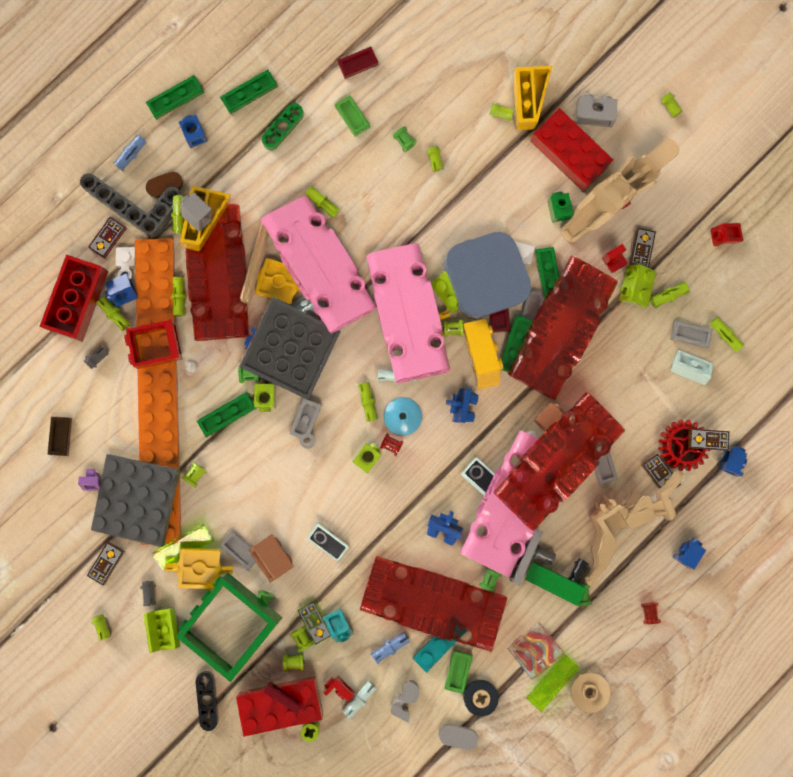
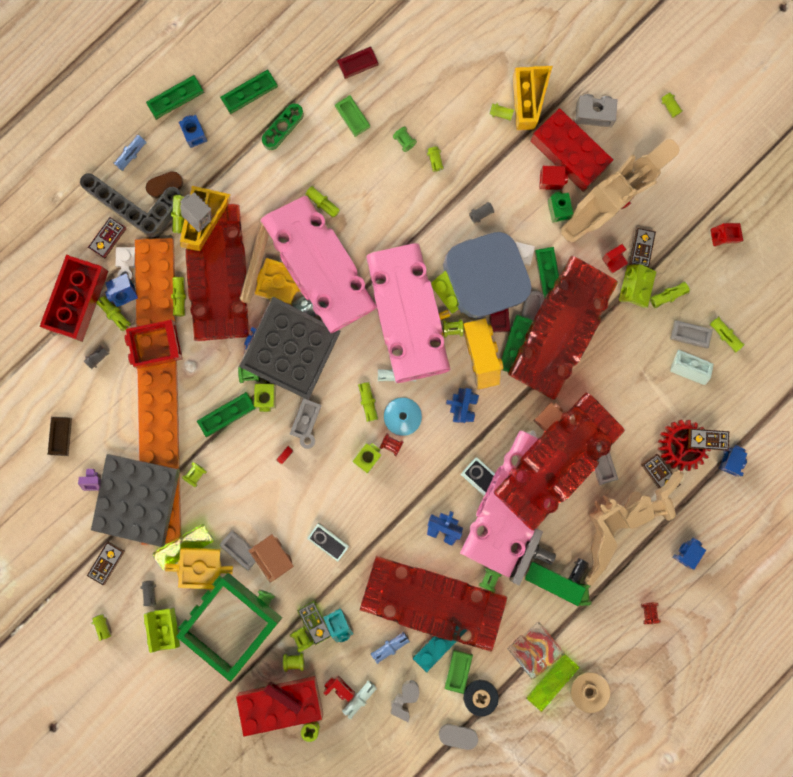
black beam [195,671,219,731] -> none
none -> red tile [276,446,293,464]
none -> dark grey pin [469,202,494,223]
none -> red brick [539,165,568,190]

